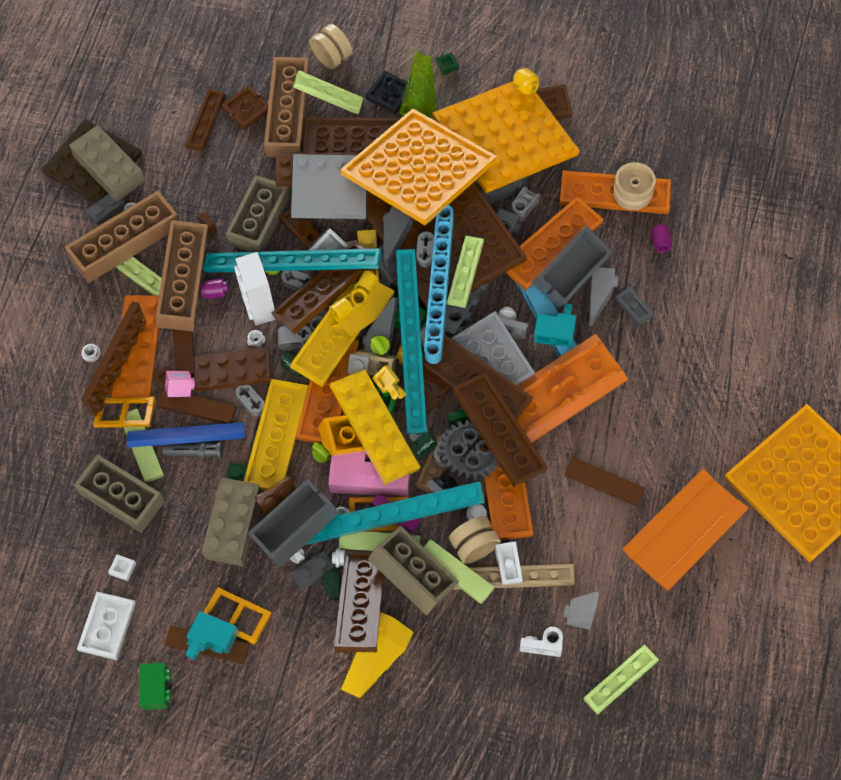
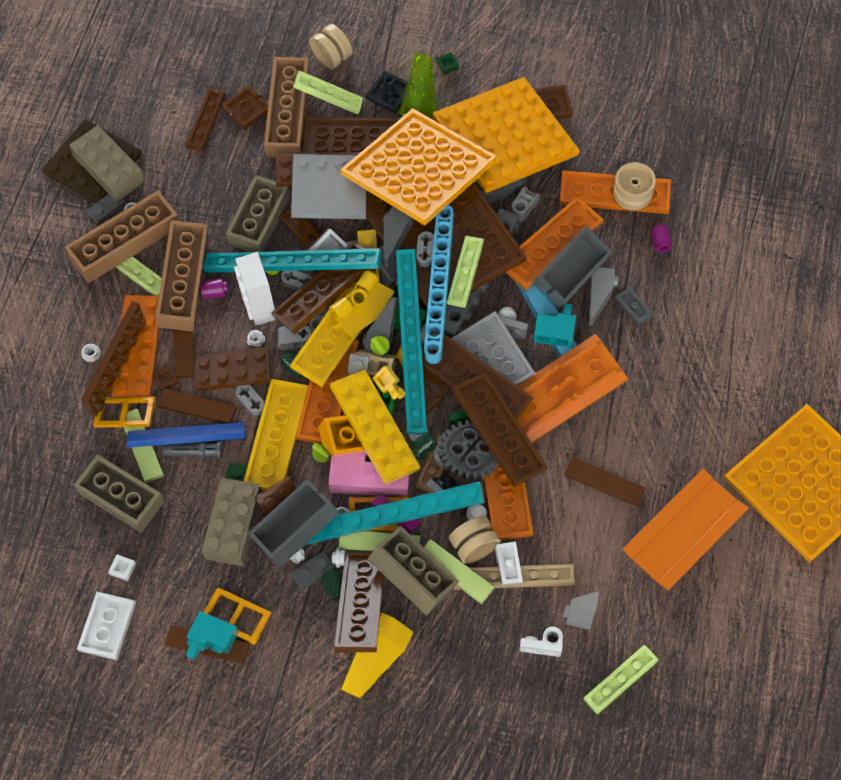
green brick [139,663,172,710] -> none
bright pink brick [165,371,195,397] -> none
reddish brown tile [198,212,217,236] -> none
yellow head [513,68,539,95] -> none

